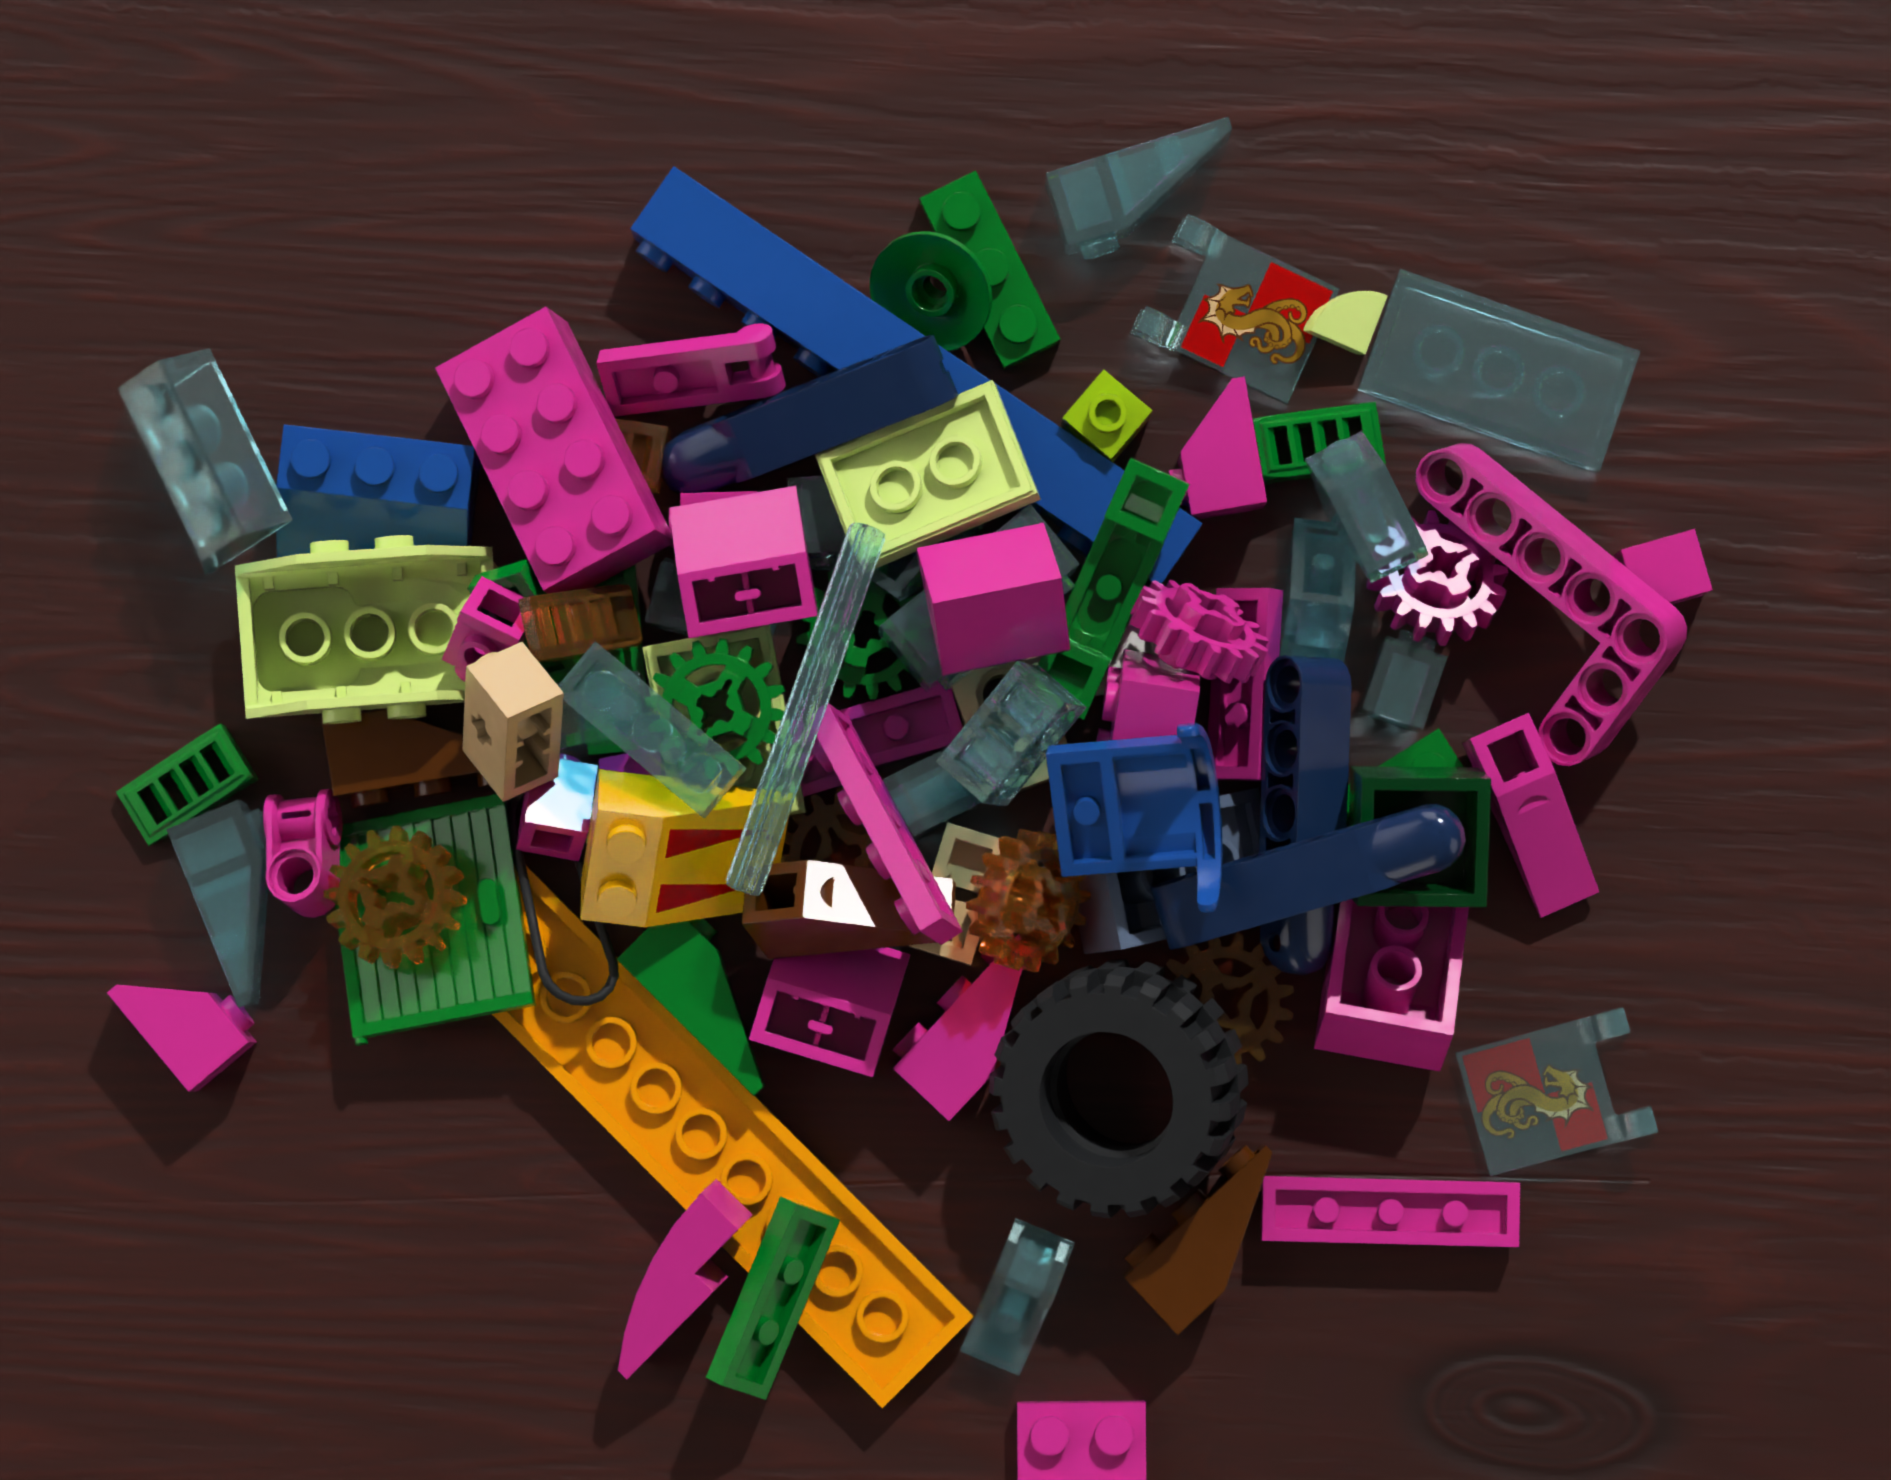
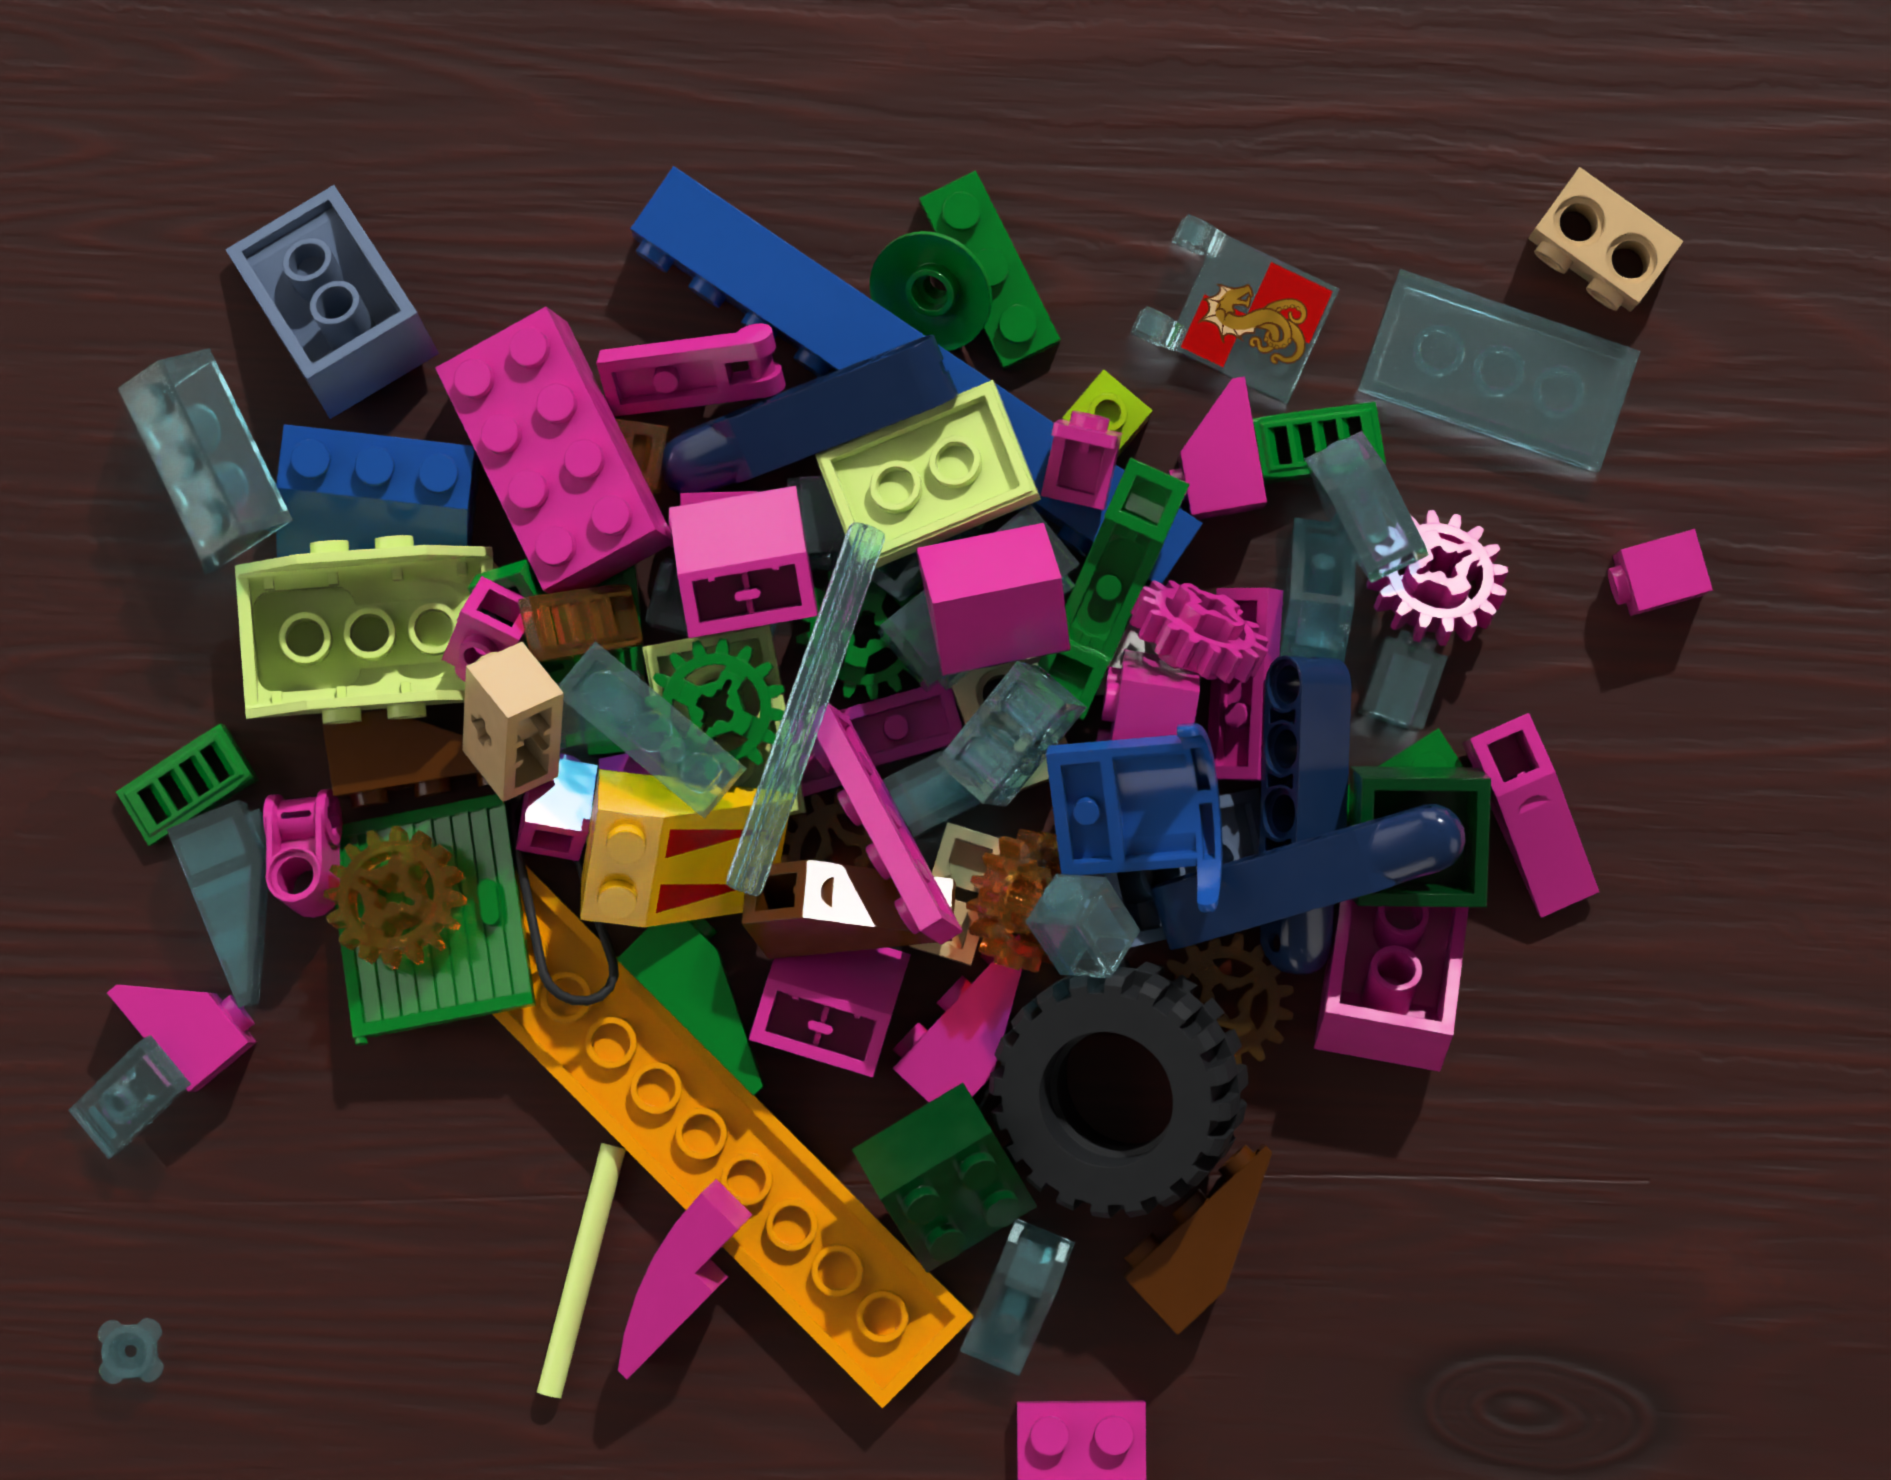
green plate [706,1196,840,1400] -> none
clear light blue slope [1044,117,1232,260] -> none
dark pink plate [1260,1176,1520,1247] -> none
yellowish green tile [1303,291,1388,355] -> none
dark pink beam [1416,443,1687,766] -> none
clear light blue flag [1456,1007,1658,1176] -> none
none -> clear light blue plate [68,1035,191,1159]
none -> clear light blue plate [98,1318,164,1384]
none -> sand blue slope [225,185,439,419]
none -> yellowish green bar [537,1143,626,1398]
none -> dark green brick [852,1082,1038,1273]
none -> clear light blue brick [1025,874,1140,978]
none -> dark pink bracket [1041,411,1123,510]
none -> tan brick [1528,167,1683,312]

